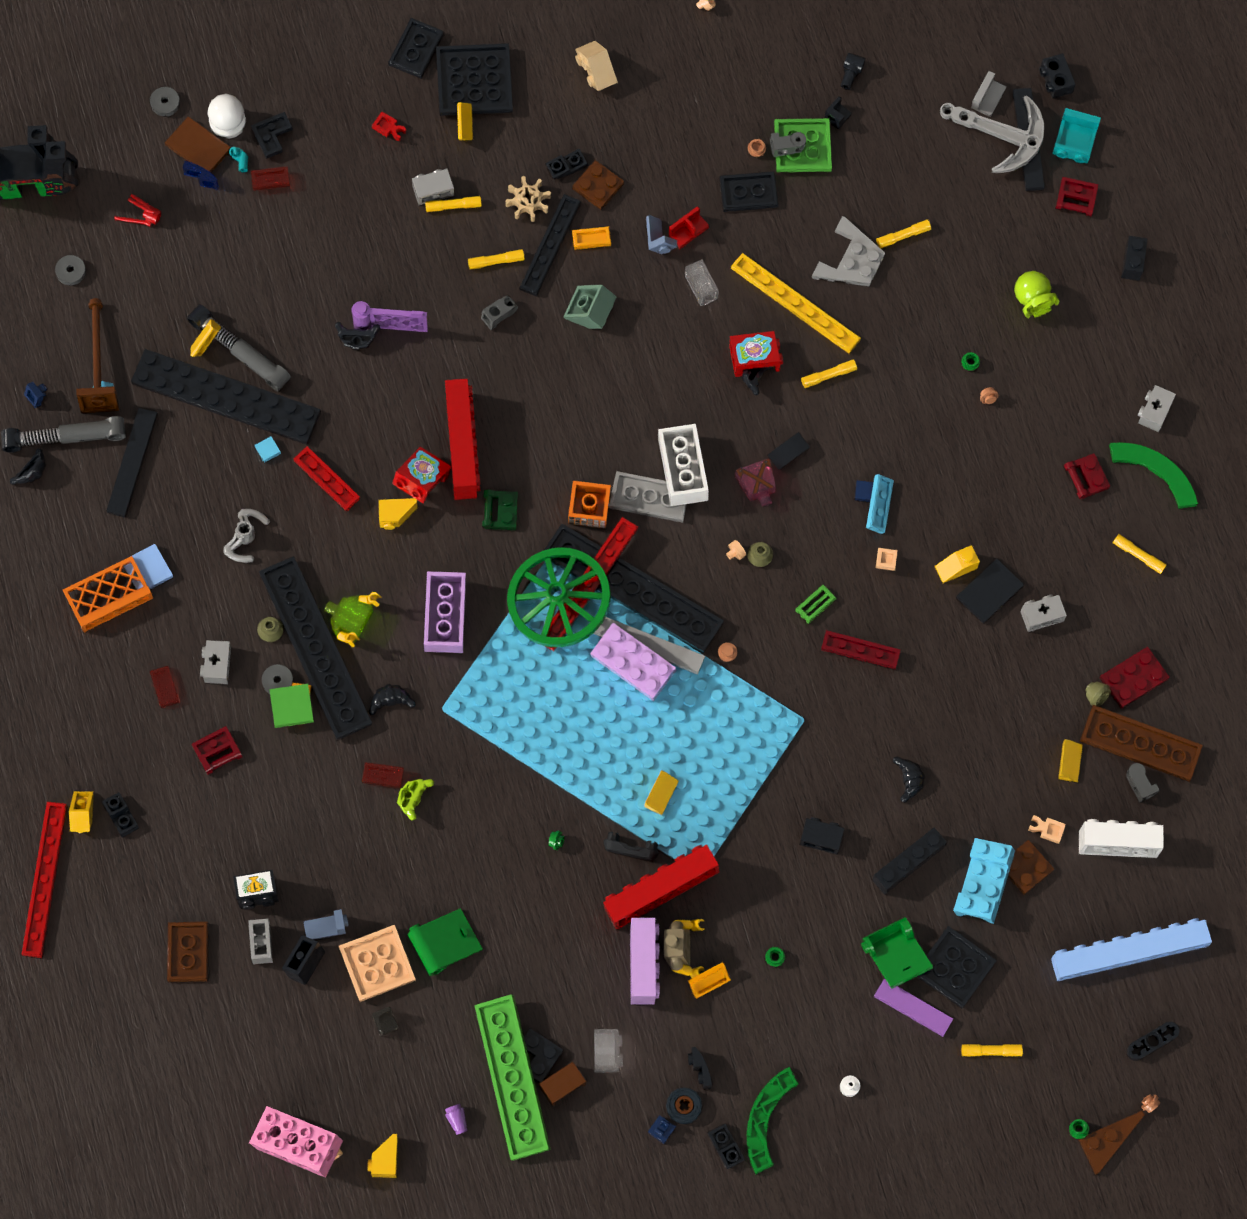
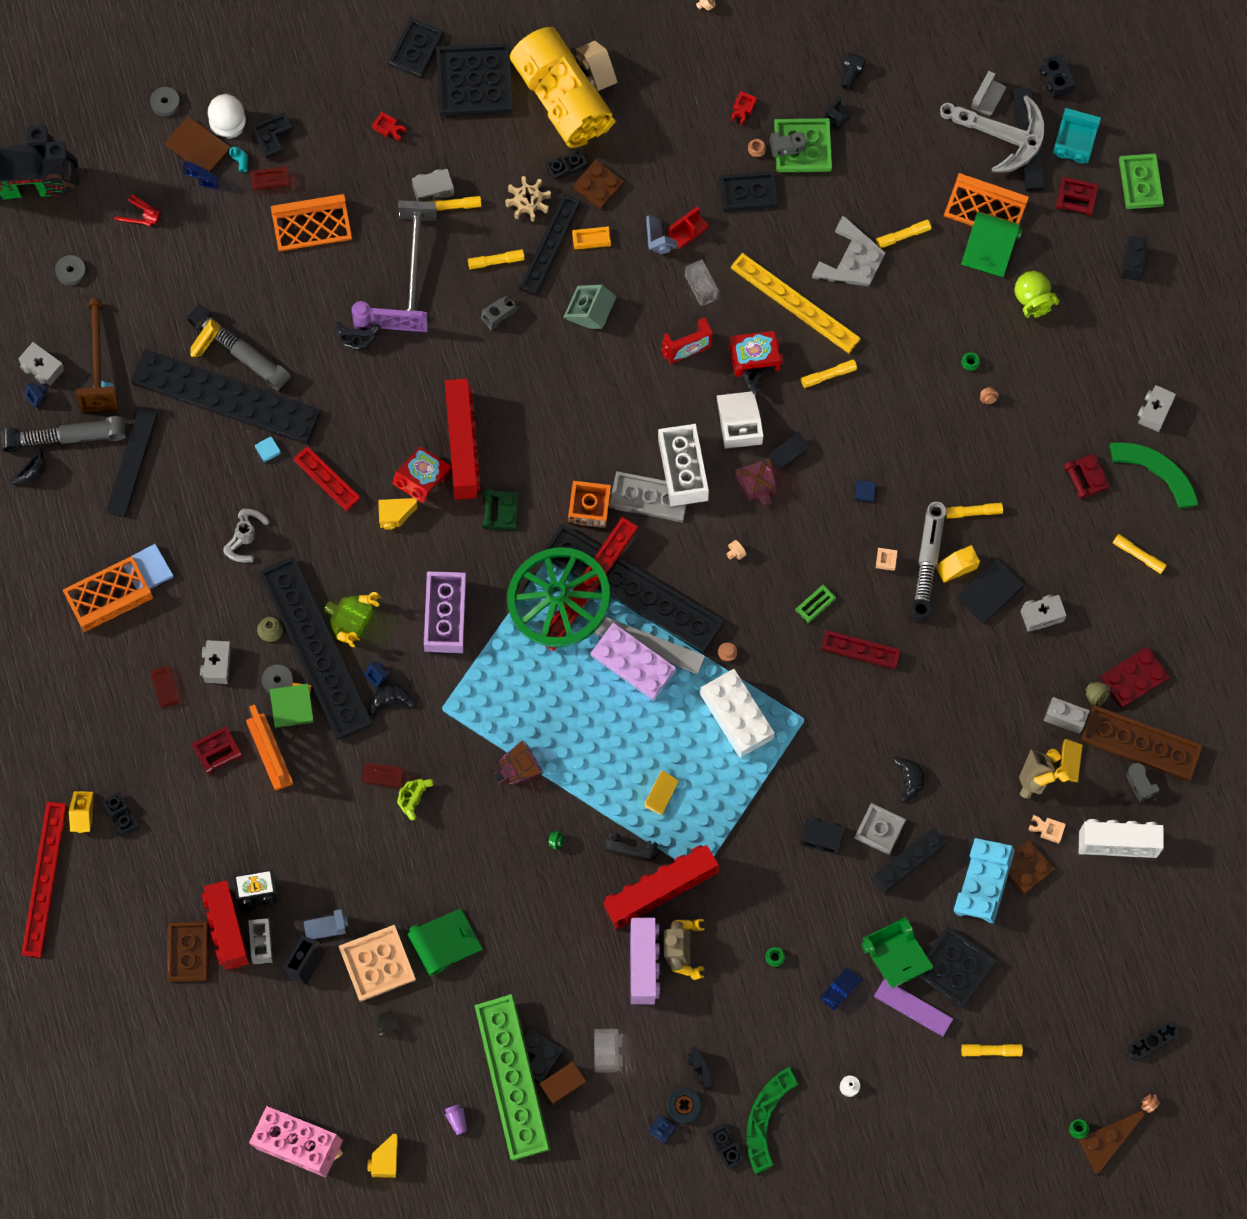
yellow slope [457,102,473,141] -> none
light orange tile [688,962,731,999] -> none
olive cone [747,542,773,567] -> none
medium azure tile [866,474,894,534] -> none
light blue brick [1051,918,1212,982] -> none
none -> light grey brick [18,342,64,386]
none -> red brick [201,880,249,970]
none -> orange fence [246,704,293,791]
none -> orange fence [271,194,352,252]
none -> dark blue tile [364,661,390,689]
none -> flat silver tile [398,200,437,311]
none -> torso [494,741,544,785]
none -> yellow cylinder [510,27,616,148]
none -> red panel [661,318,713,364]
none -> white brick [700,669,774,758]
none -> white slope [717,391,763,449]
none -> red plate [731,91,757,125]
none -> clear blue slope [819,967,862,1011]
none -> light grey tile [854,803,906,855]
none -> piece [910,502,946,623]
none -> orange fence [944,173,1029,226]
none -> yellow piece [945,503,1003,519]
none -> green door [961,211,1023,277]
none -> dark tan torso [1019,749,1070,799]
none -> light grey brick [1044,697,1090,734]
none -> bright green plate [1119,154,1164,209]

